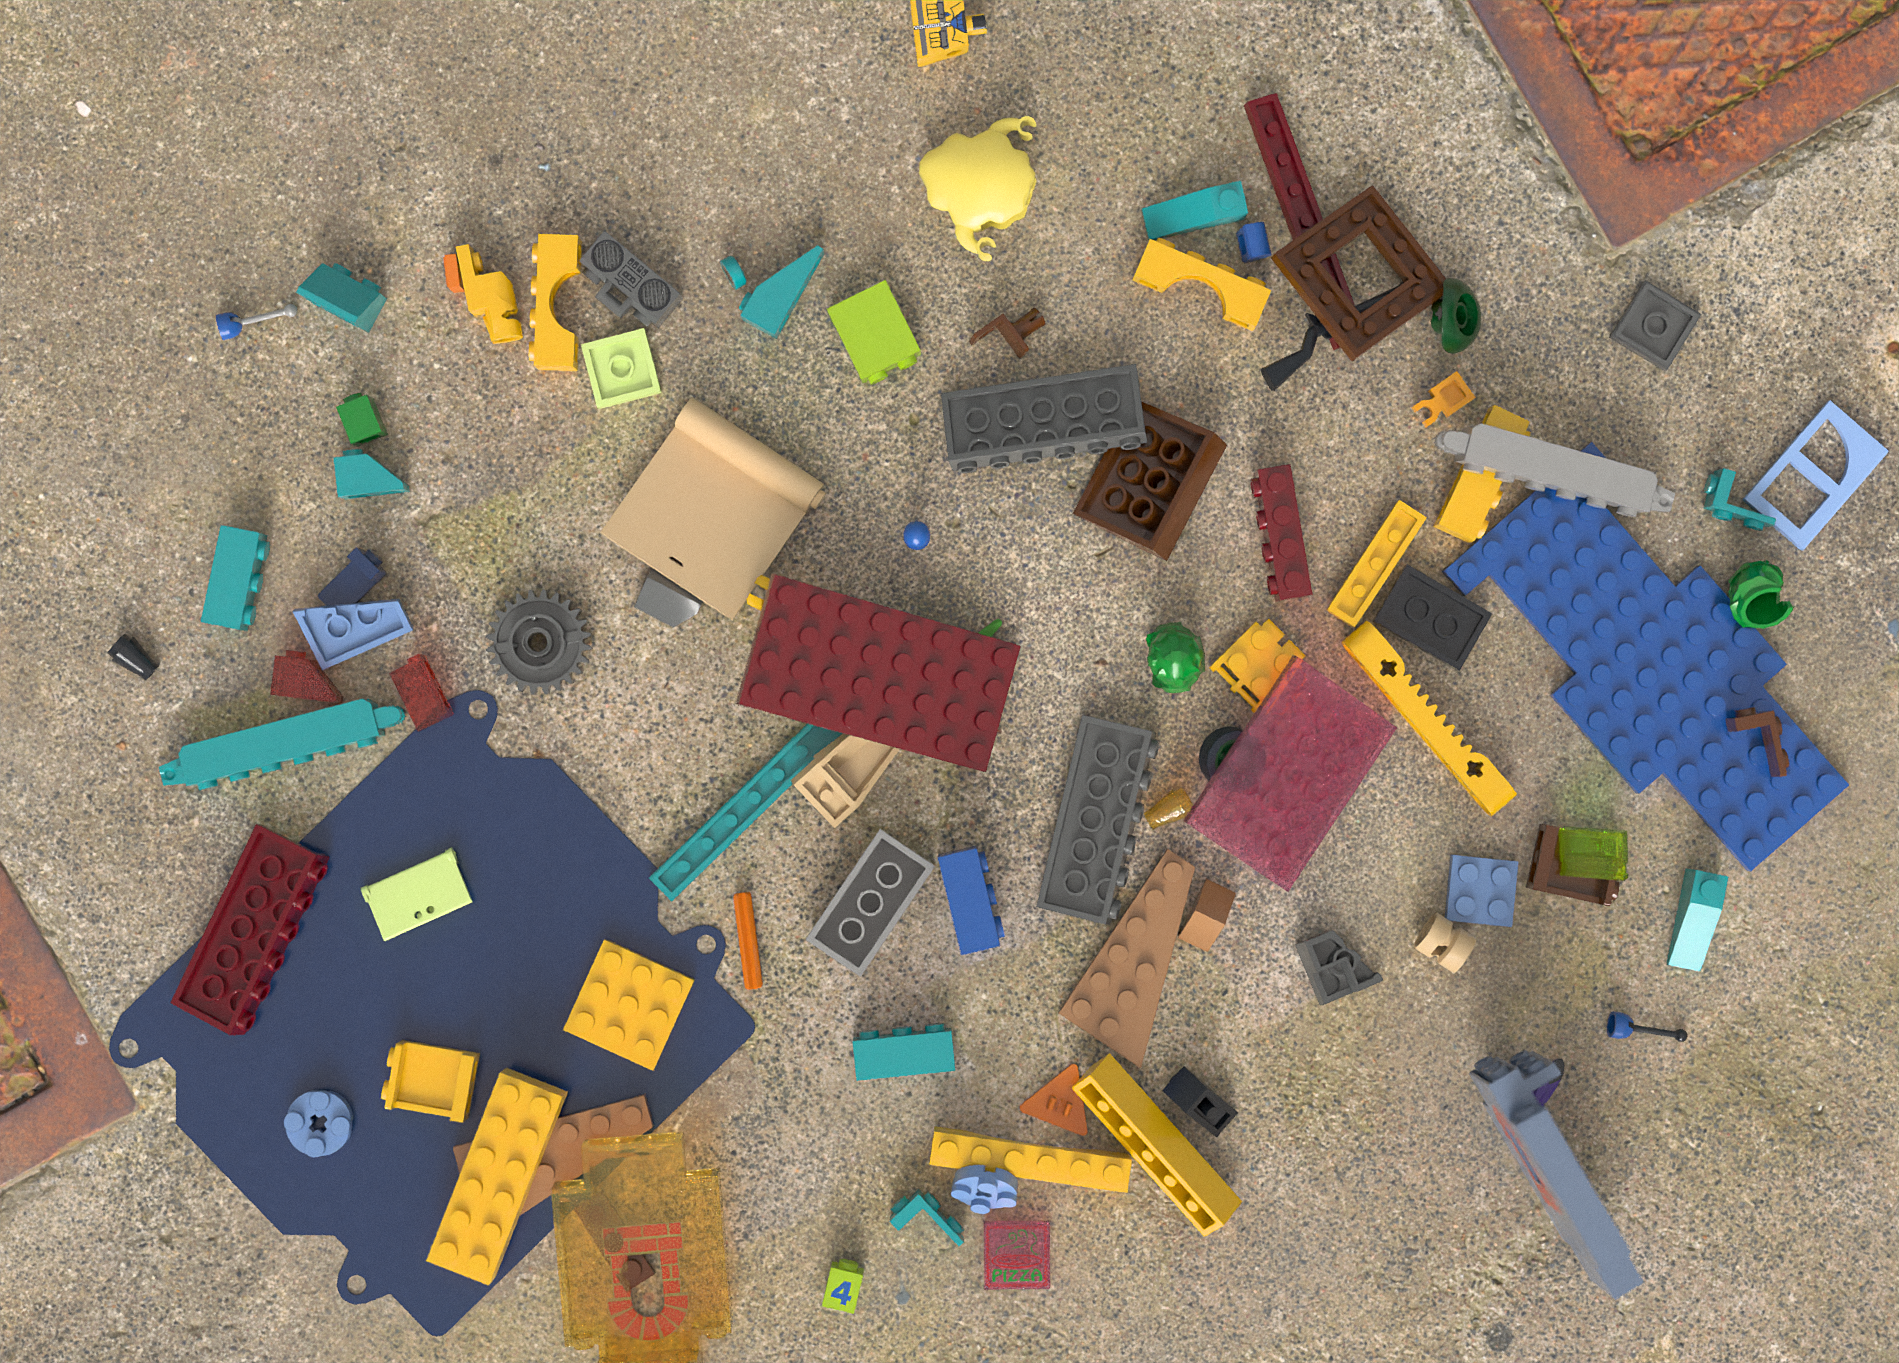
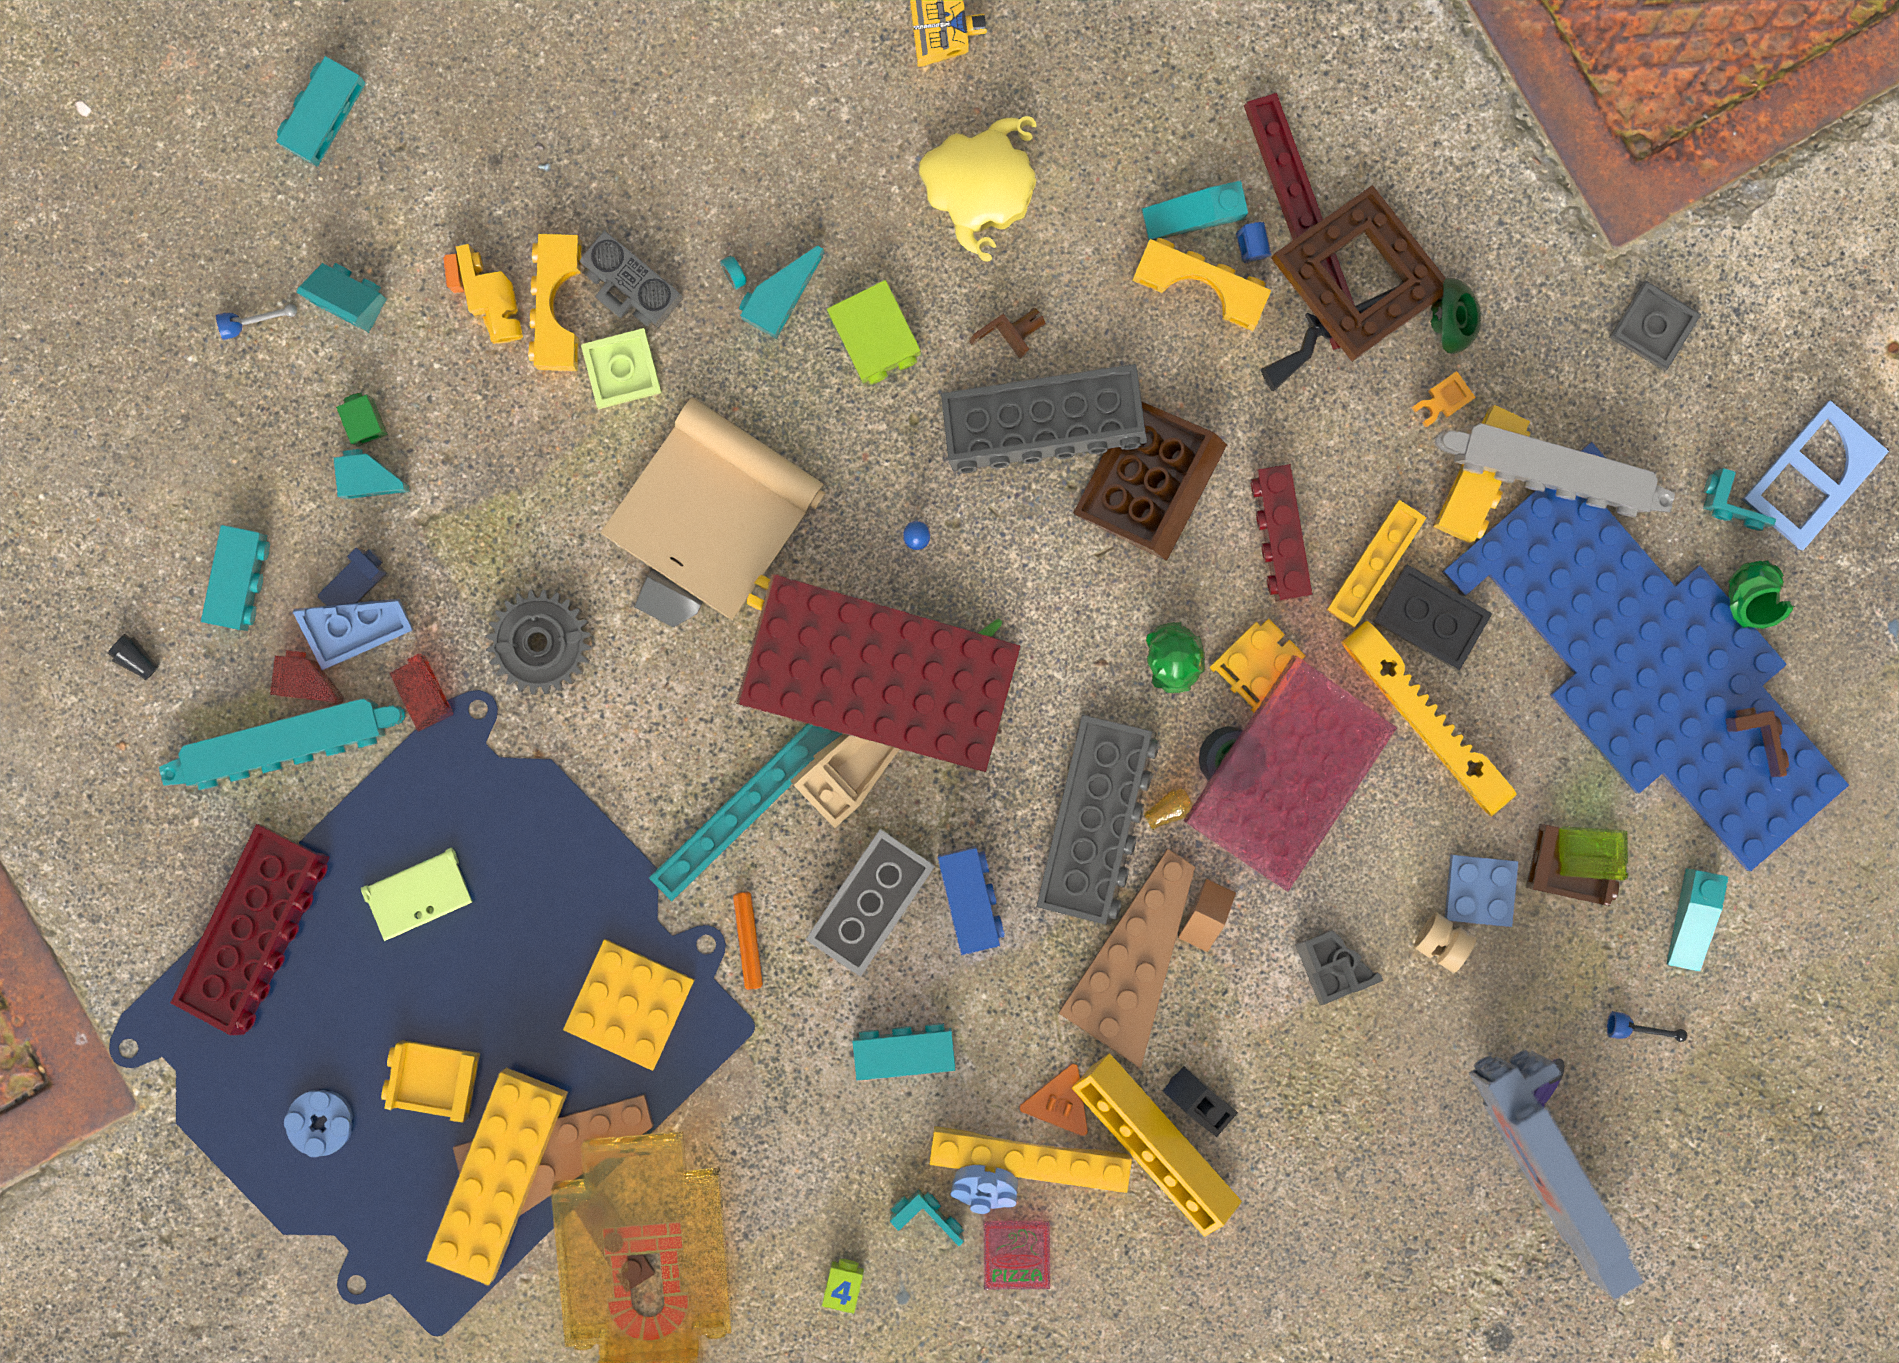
none -> teal brick [276,56,366,168]

